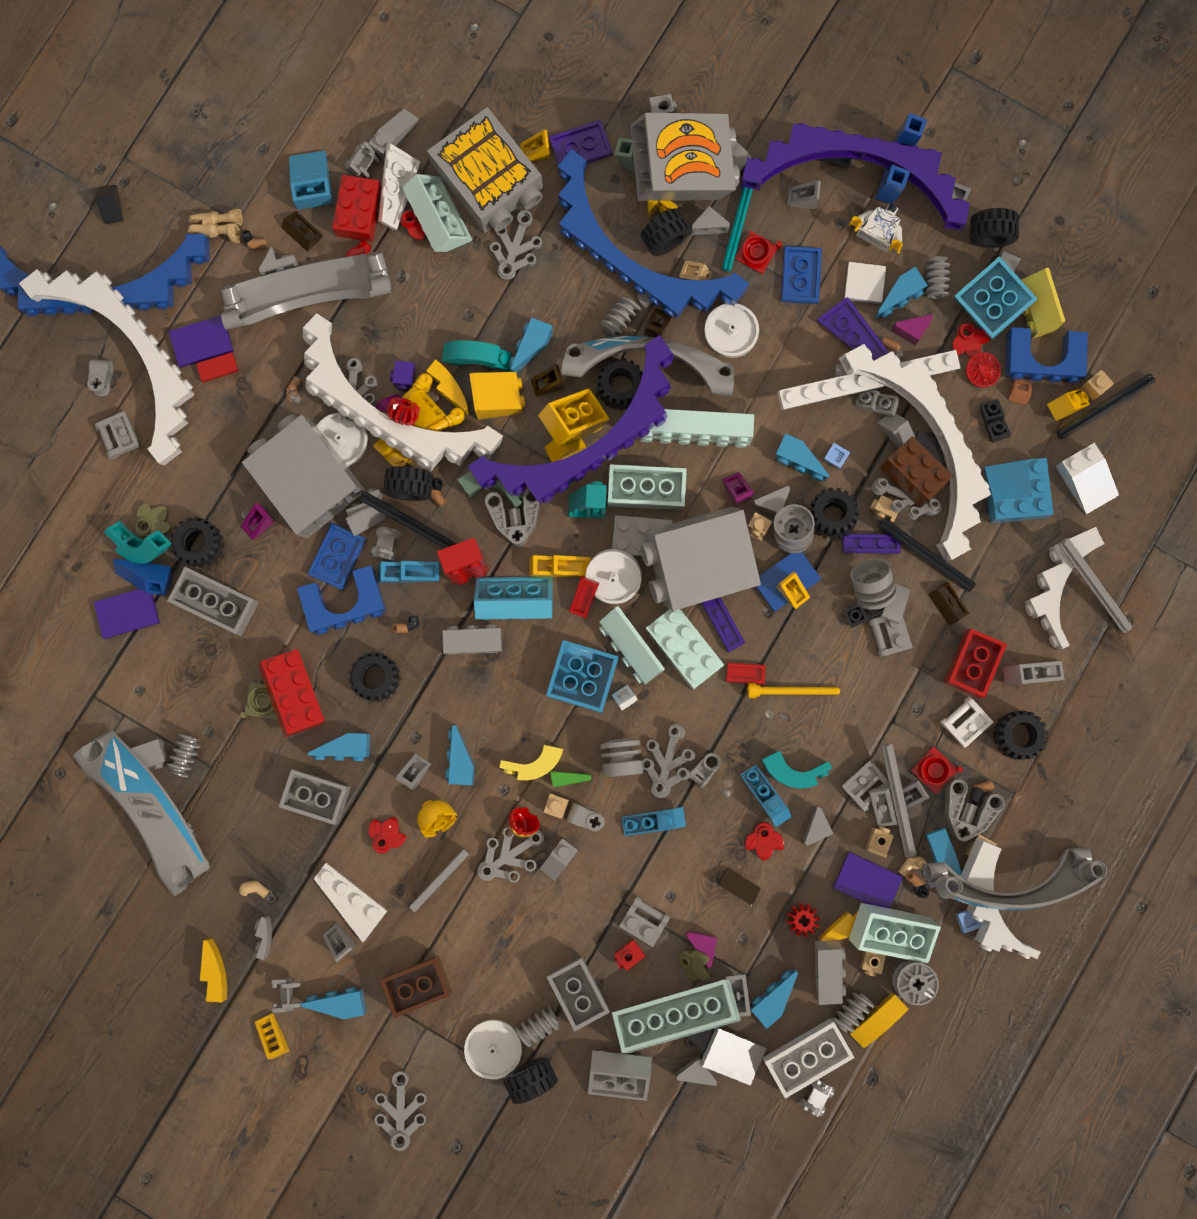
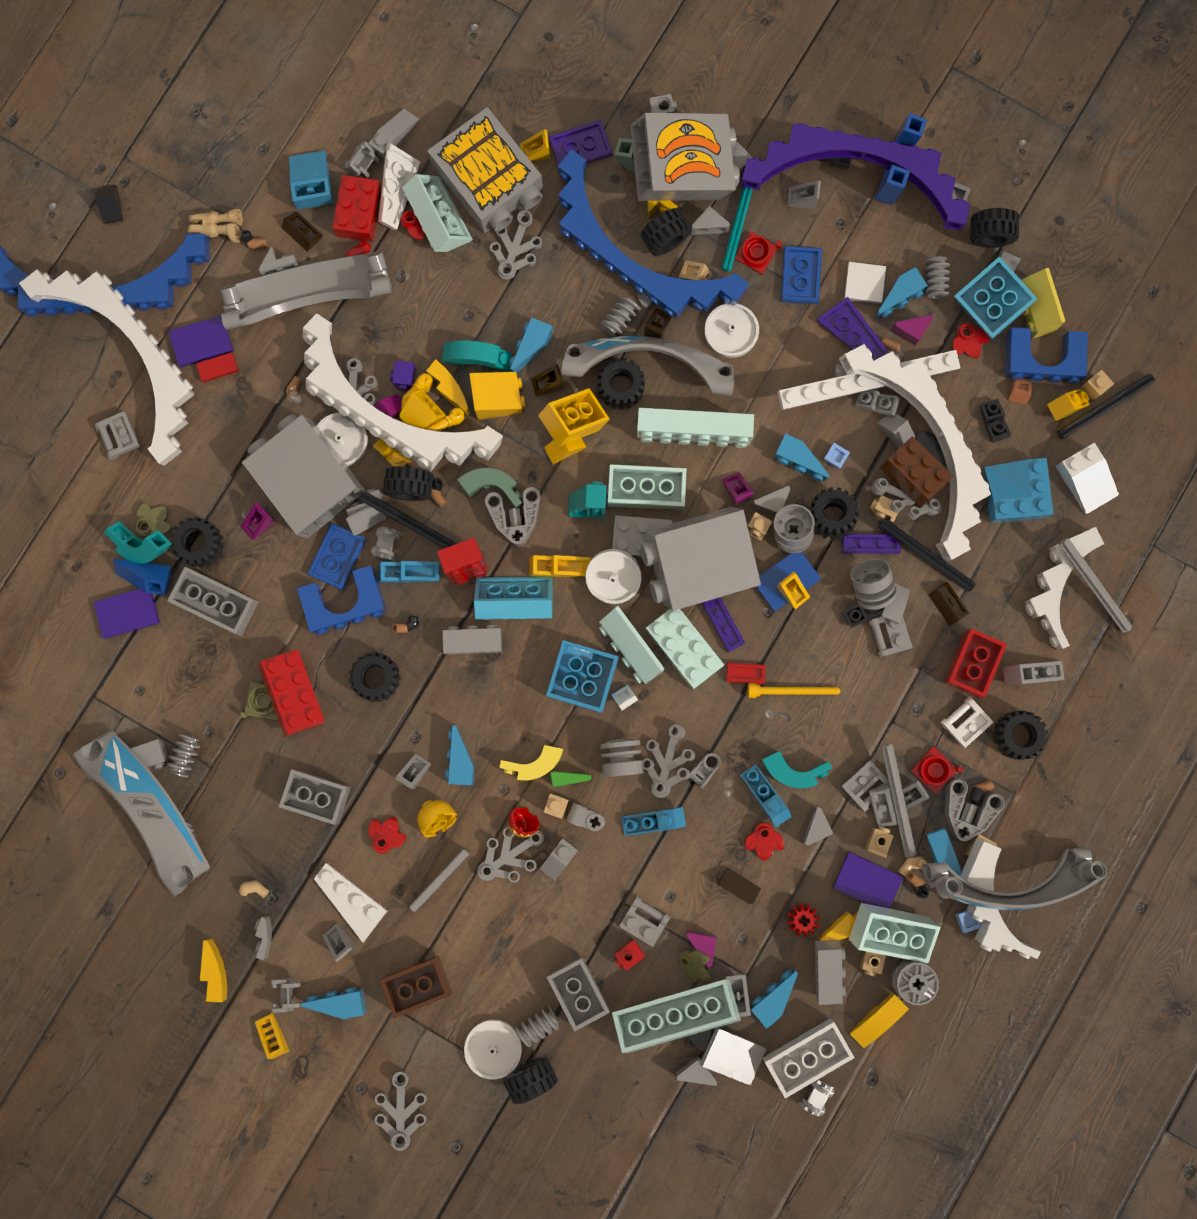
light grey piece [87,359,113,397] -> none
dark azure slope [308,733,370,761] -> none
red gear [386,397,420,426] -> none
dark purple arch [468,335,674,504] -> none
red tile [569,576,600,618] -> none
light grey slope [588,1050,652,1101] -> none
light grey piece [831,990,875,1034] -> none
white torso [848,204,903,254] -> none
red wheel [965,352,1001,388] -> none

